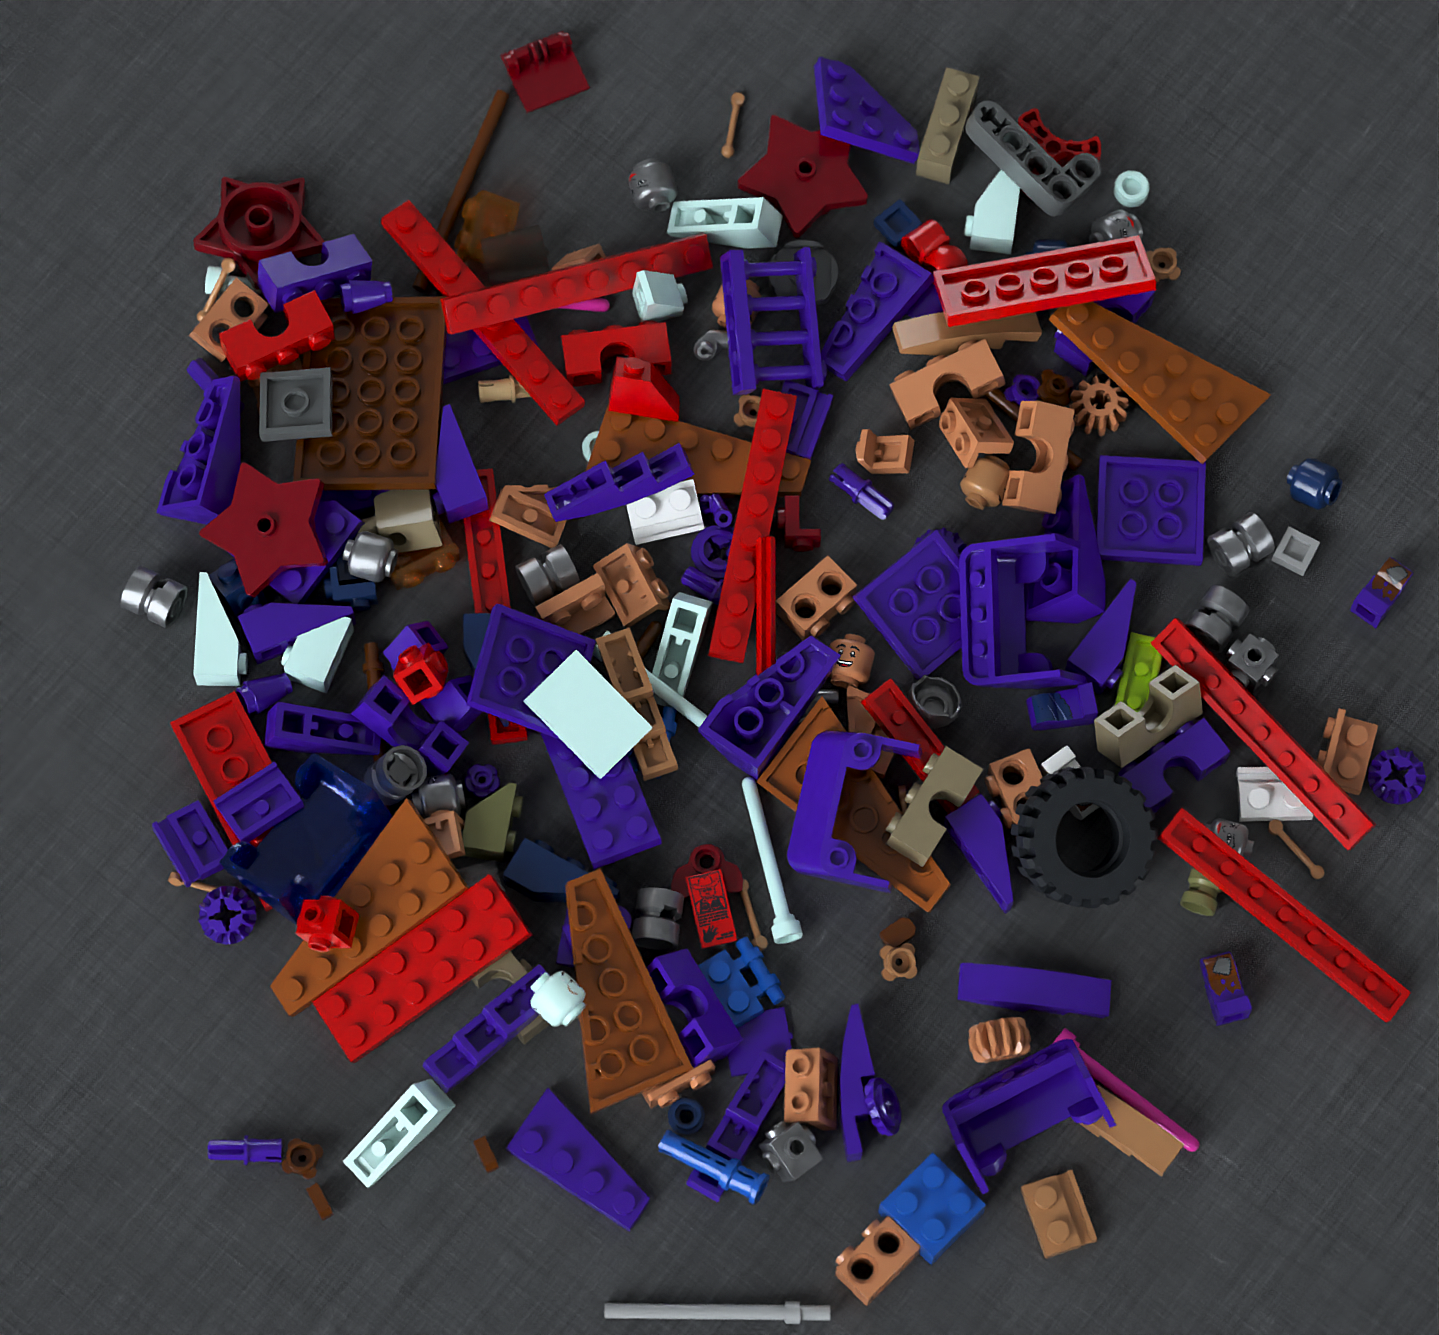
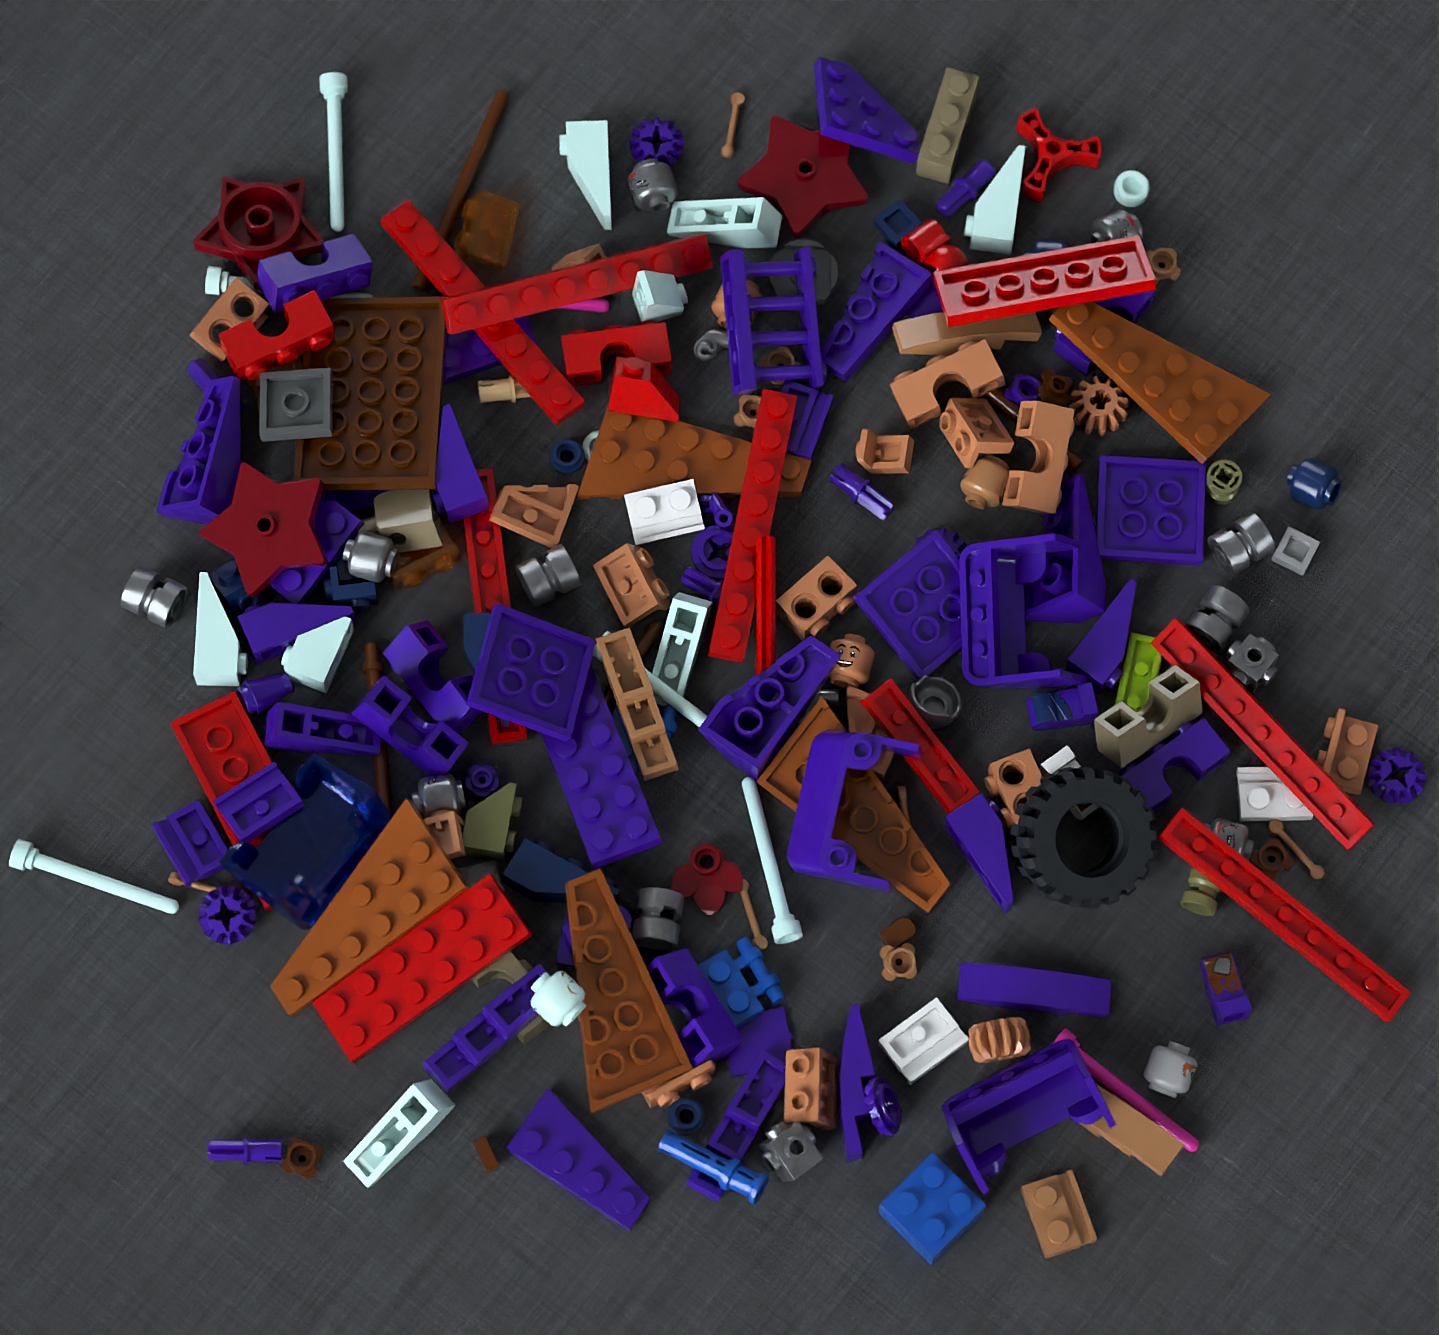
medium nougat hinge [197,257,236,322] -> none
red brick [295,896,360,952] -> none
reddish brown piece [306,1183,334,1221] -> none
dark purple cone [340,280,393,314] -> none
flat silver wheel [364,745,427,805] -> none
red brick [393,642,448,705] -> none
clear smoke piece [480,224,550,286] -> none
dark red hinge [500,31,590,113] -> none
light aqua tile [524,650,653,779] -> none
nougat bracket [535,573,615,635] -> none
dark purple slope [544,443,695,522] -> none
light grey bar [605,1301,830,1324] -> none
red tile [685,869,737,949] -> none
dark red bracket [778,496,821,552] -> none
nougat brick [835,1216,921,1306] -> none
dark tan arch [886,746,983,867] -> none
dark grey beam [965,100,1101,216] -> none
leg [1350,557,1414,629] -> none
none -> light aqua piece [9,839,179,914]
none -> light aqua piece [320,72,348,232]
none -> dark blue plate [549,439,585,474]
none -> light aqua slope [559,120,611,230]
none -> dark purple gear [629,116,684,167]
none -> medium nougat plate [759,346,801,386]
none -> white plate [878,997,969,1085]
none -> dark purple axle [936,159,996,218]
none -> light grey head [1144,1041,1198,1098]
none -> olive wheel [1205,460,1242,505]
none -> reddish brown plate [1250,838,1293,880]

